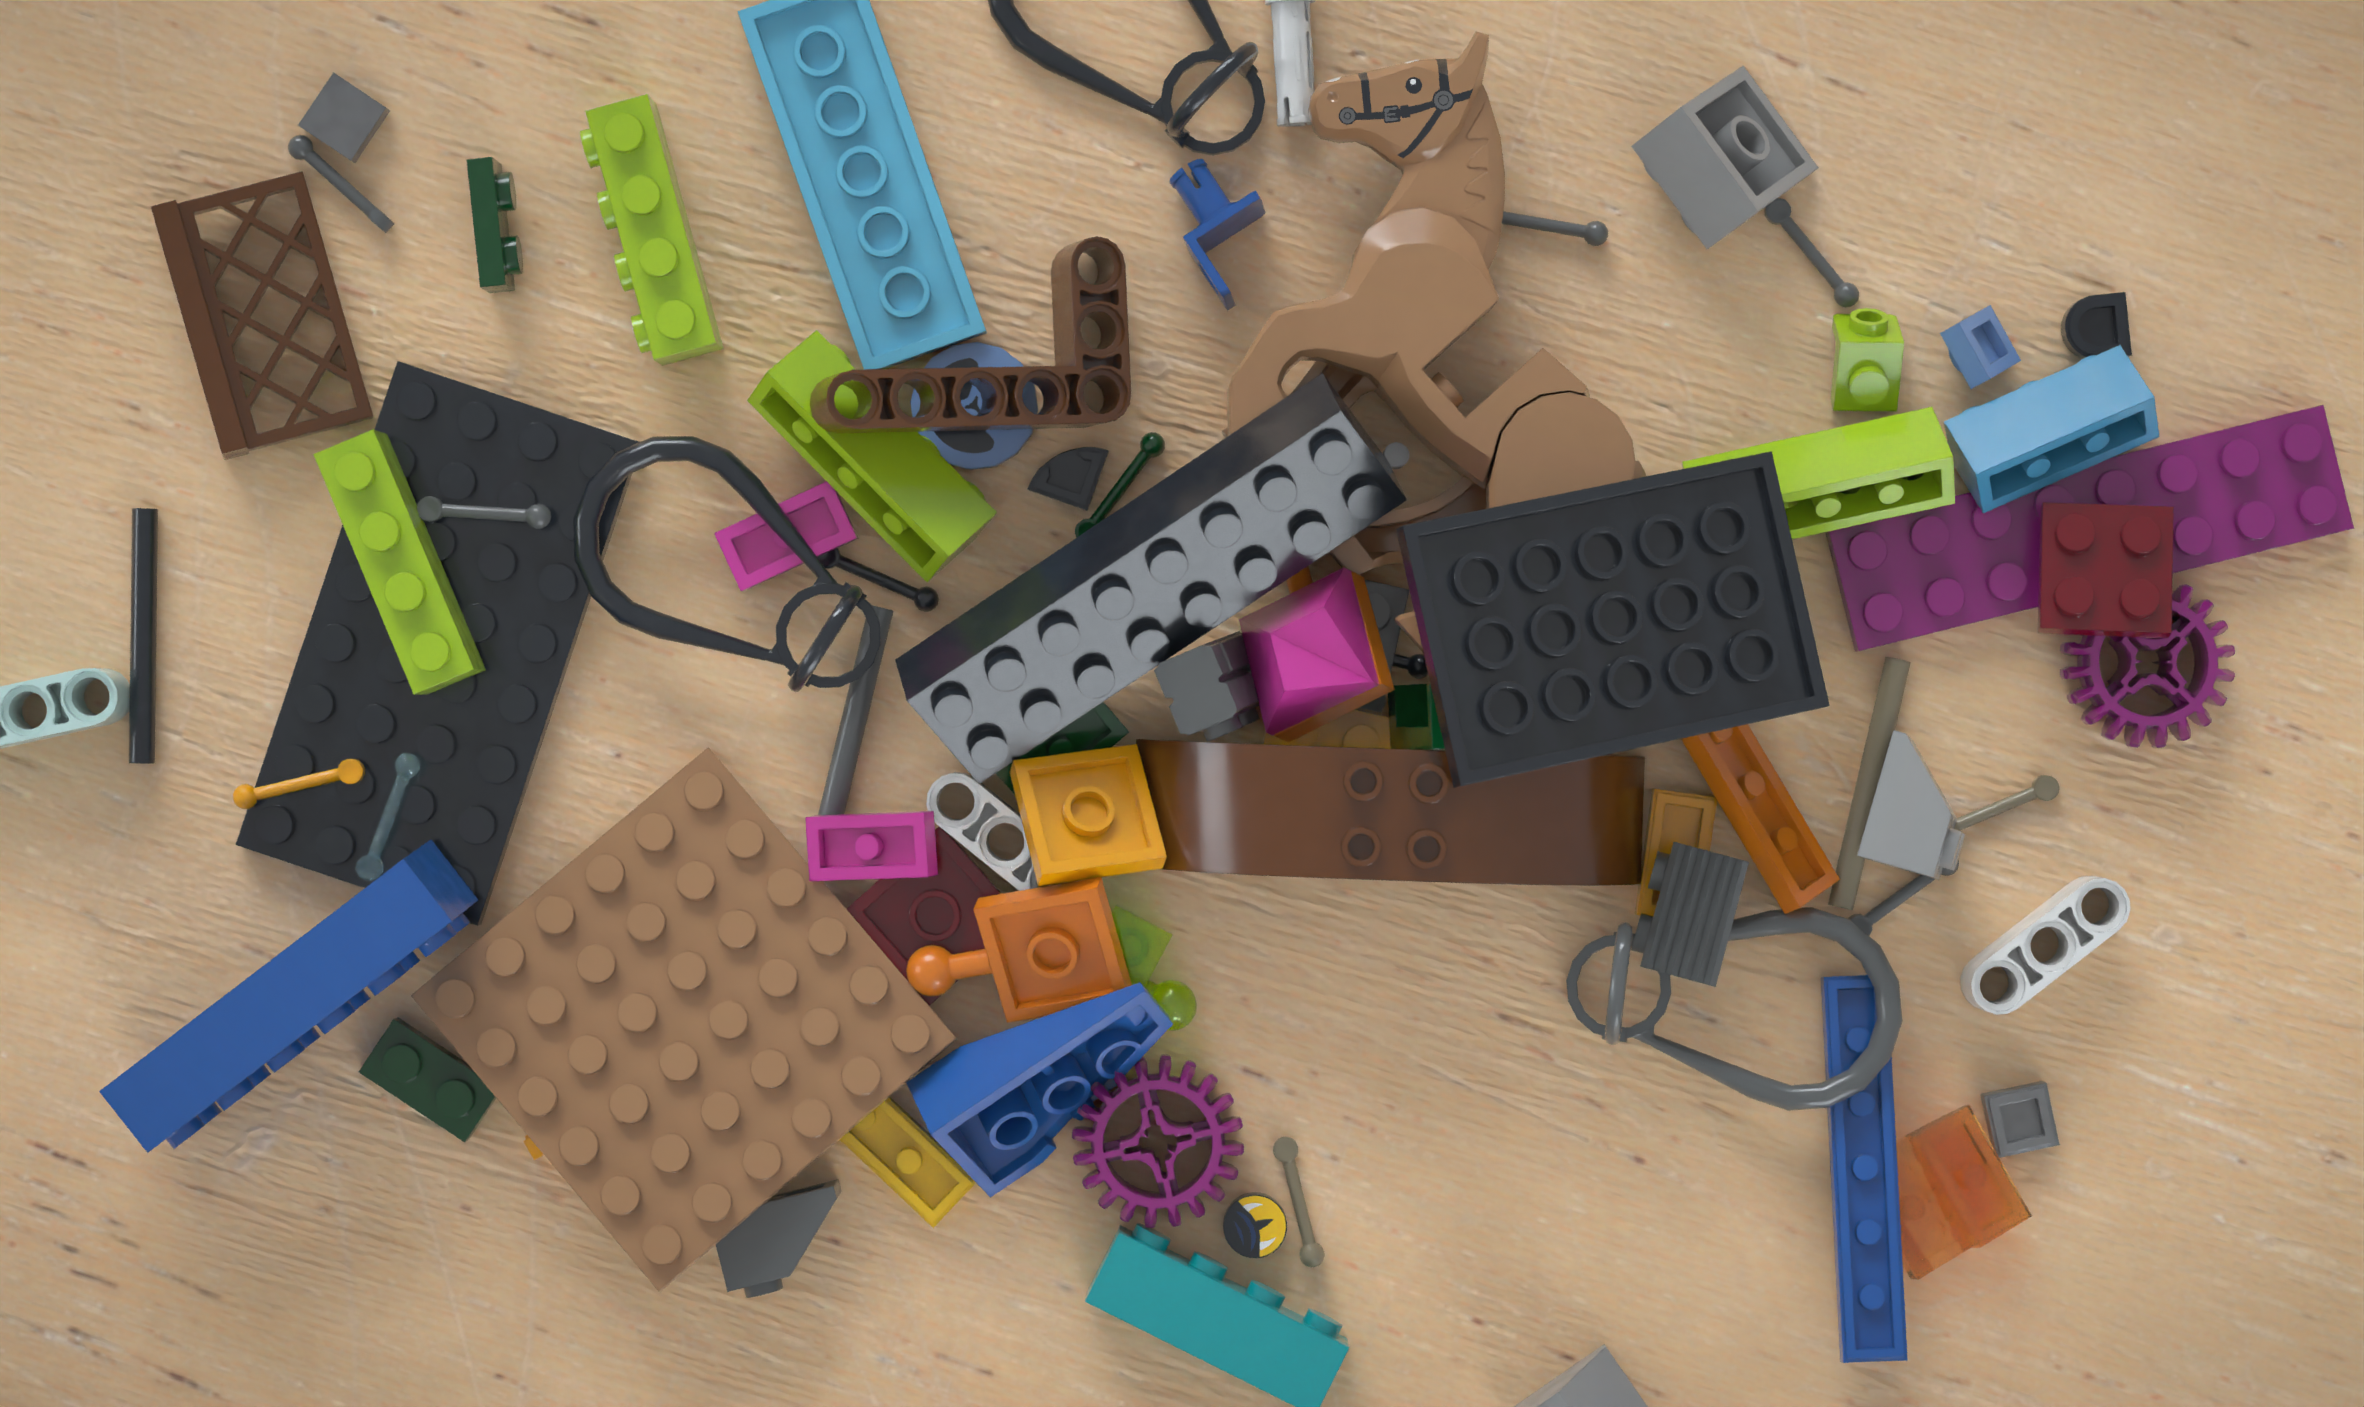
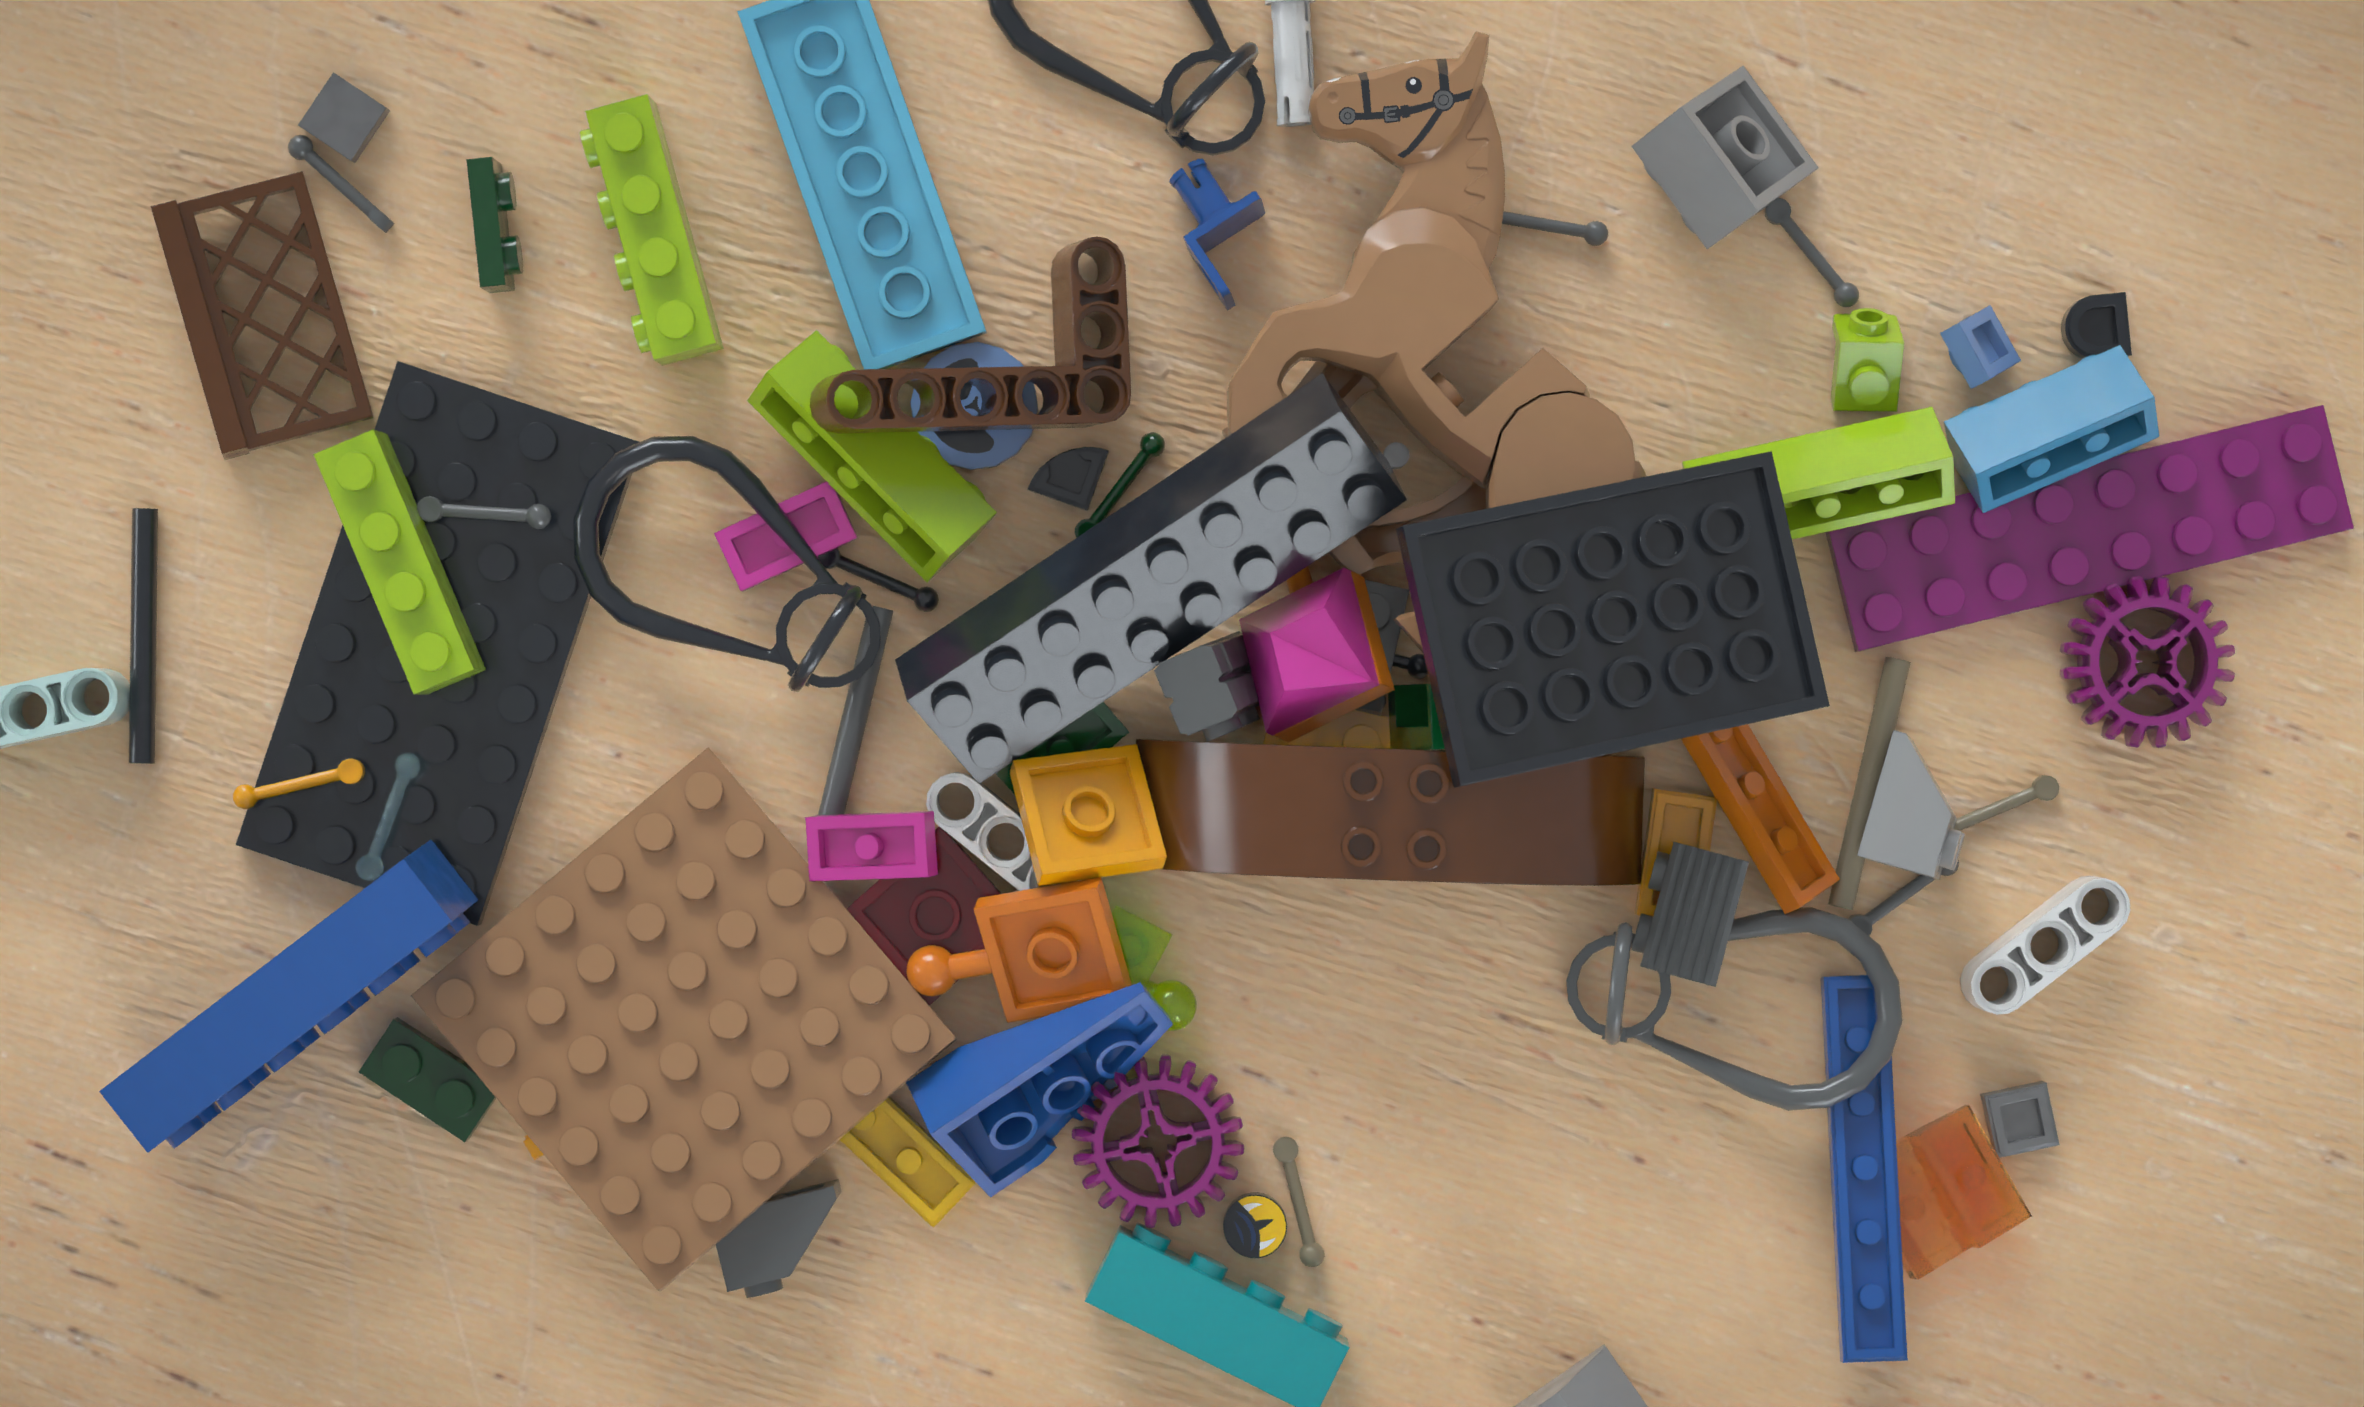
dark red plate [2038,502,2174,638] -> none

